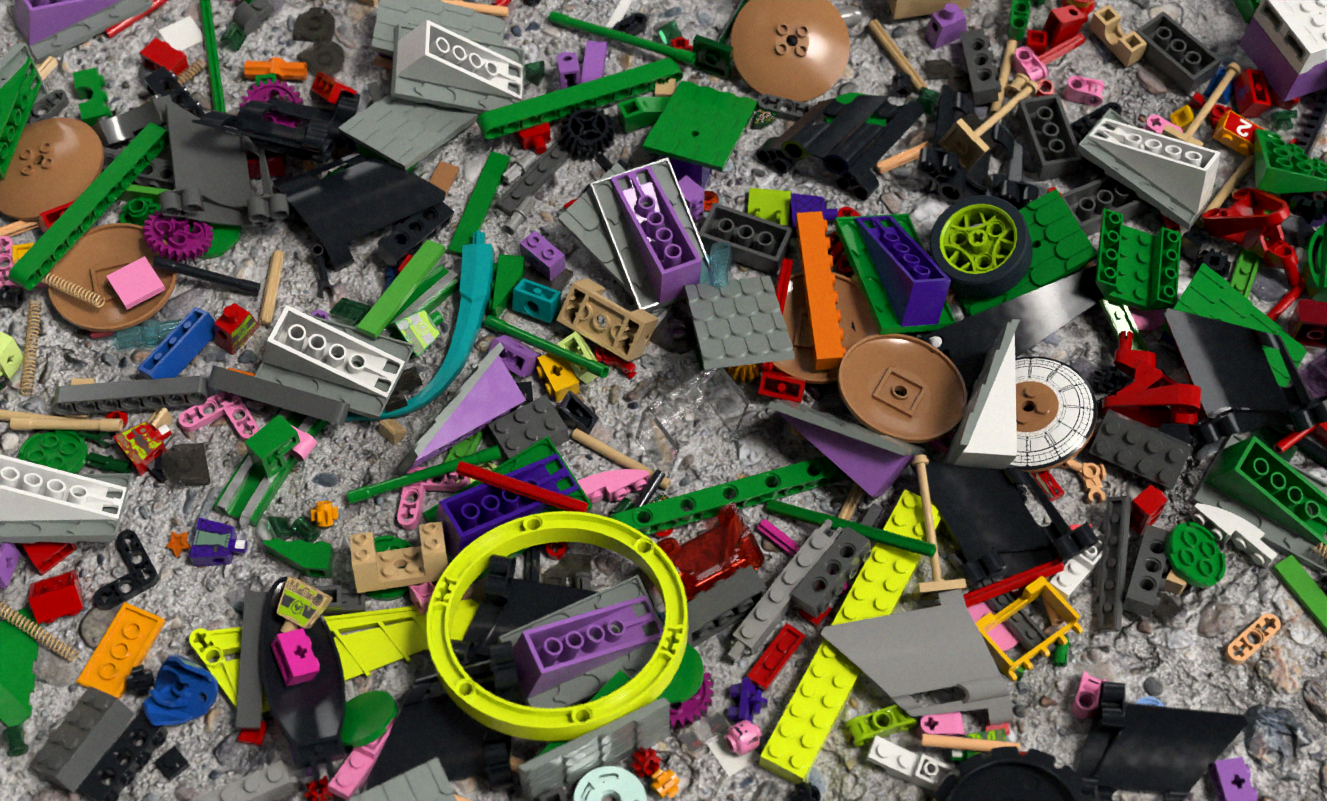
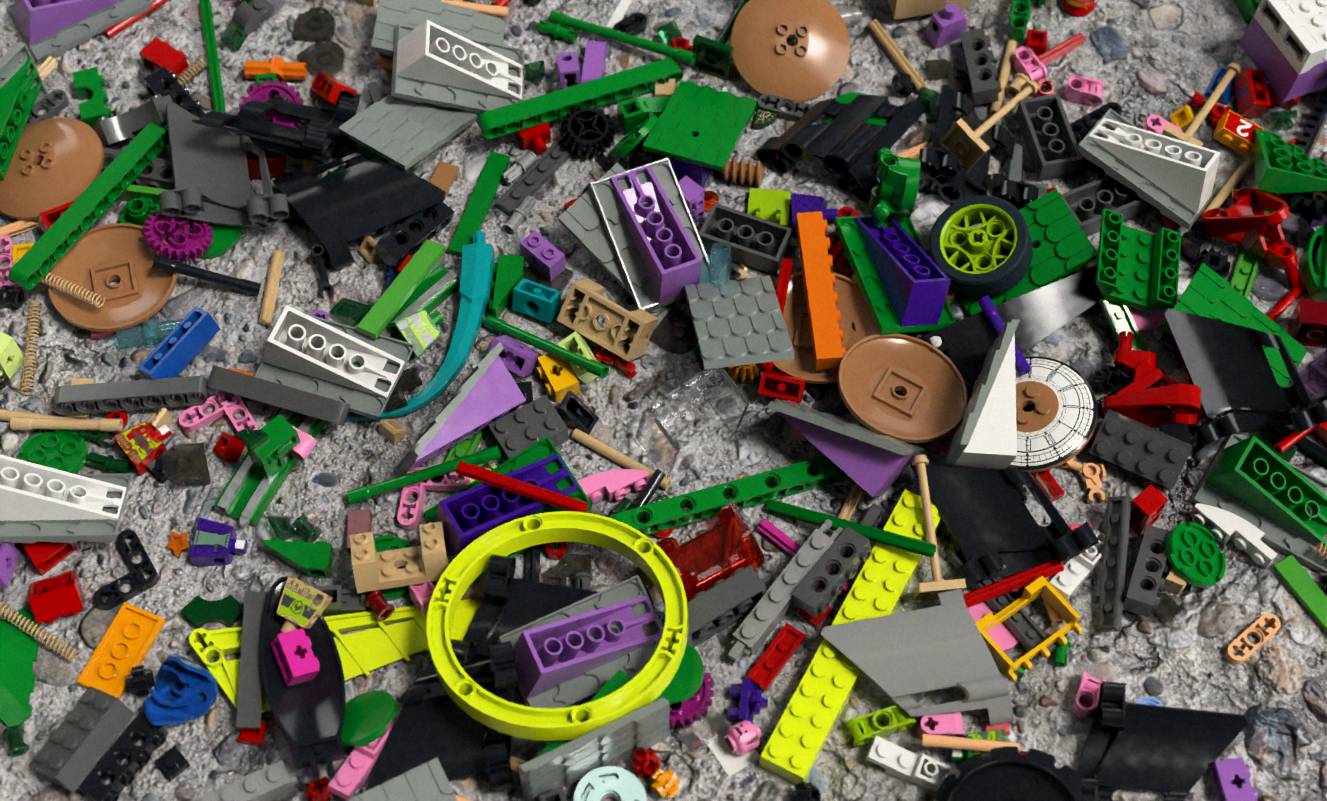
bright pink tile [106,256,166,310] -> none
white sticker [158,16,204,51] -> none
red torso [214,303,260,355] -> none
light orange gear [310,500,339,527] -> none
red torso [1042,5,1088,49] -> none
tan arch [1089,4,1147,67] -> none
dark grey brick [1135,11,1221,95] -> none
none -> dark green tile [180,594,244,628]
none -> red slope [213,431,245,462]
none -> dark green tile [237,429,269,452]
none -> tile [347,509,372,553]
none -> tan slope [358,234,380,264]
none -> dark red bush [365,590,395,621]
none -> green pin [537,20,578,44]
none -> green tile [610,113,659,162]
none -> medium nougat piece [721,156,765,187]
none -> tan axle [733,263,750,279]
none -> green piece [868,148,921,228]
none -> dark purple piece [977,296,1032,376]

